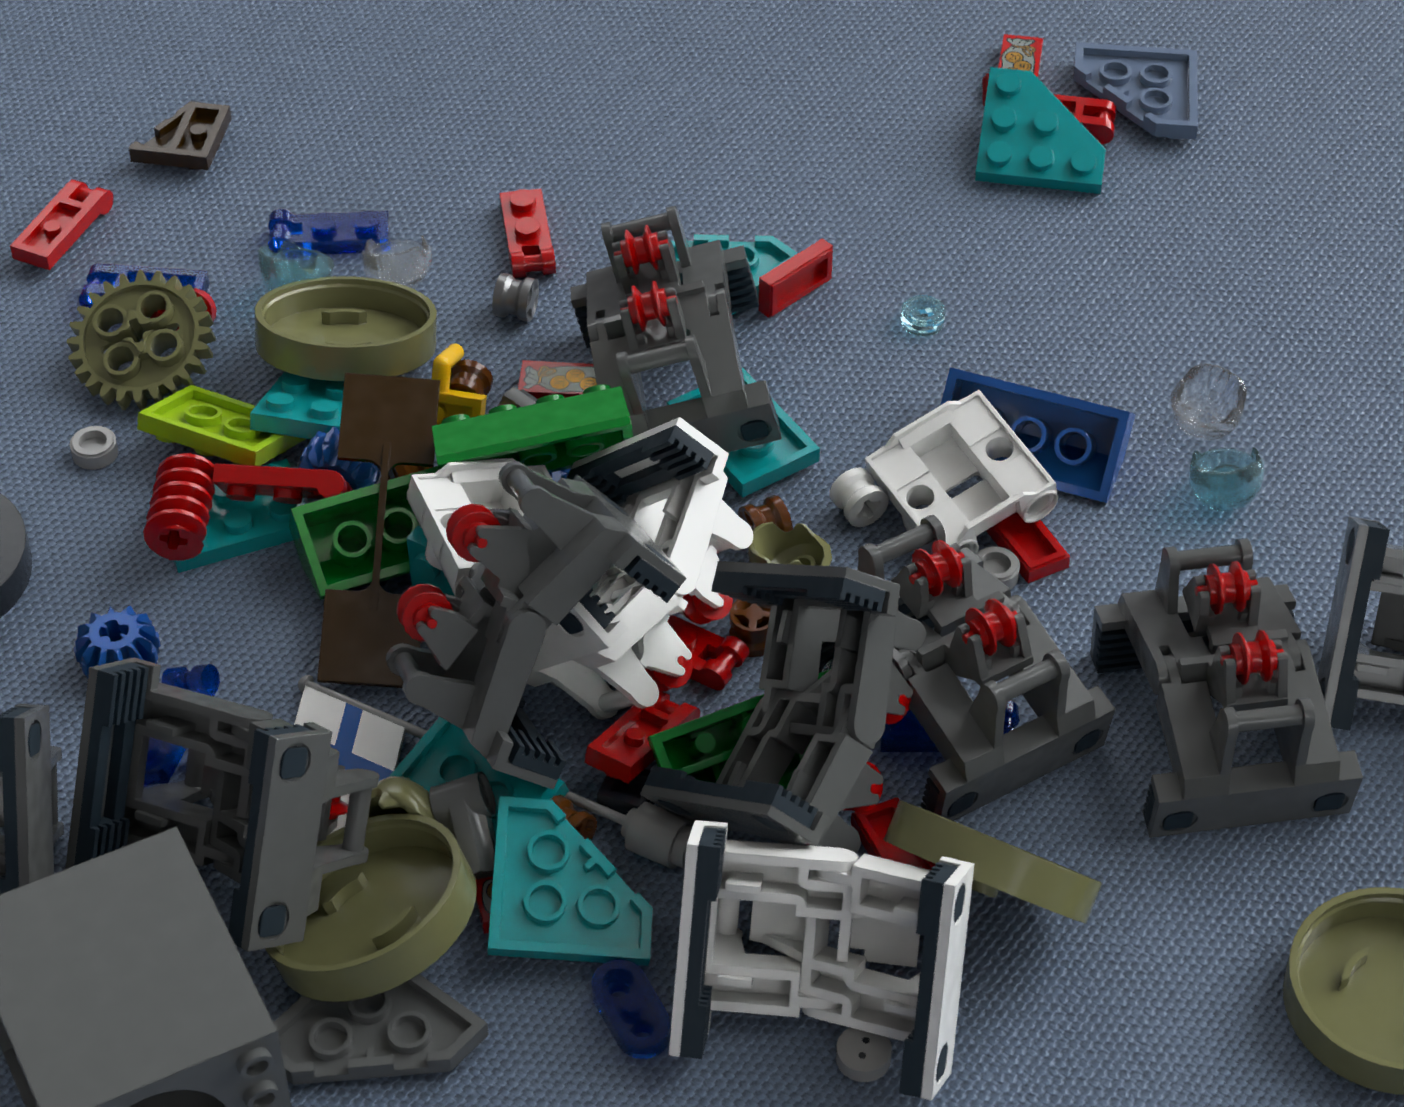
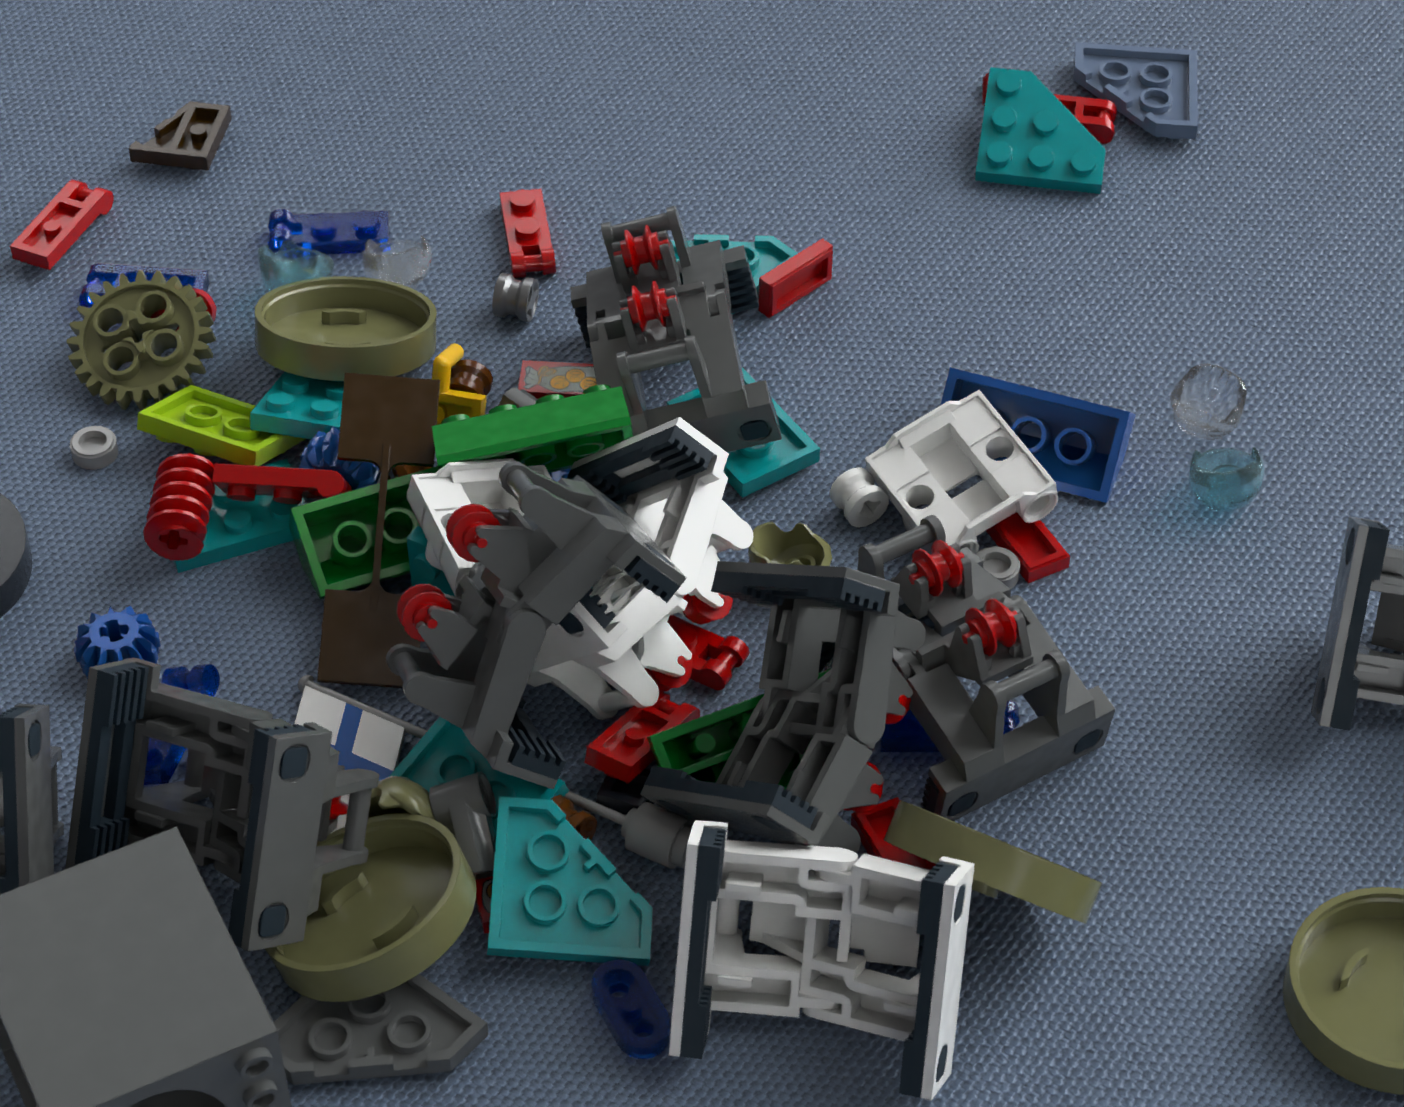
reddish brown wheel [729,599,771,657] -> none
reddish brown wheel [738,495,793,532] -> none
light grey tile [836,1028,892,1082] -> none
clear light blue tile [901,295,945,336] -> none
tile [998,34,1044,78] -> none
dark grey container [1090,538,1363,838] -> none

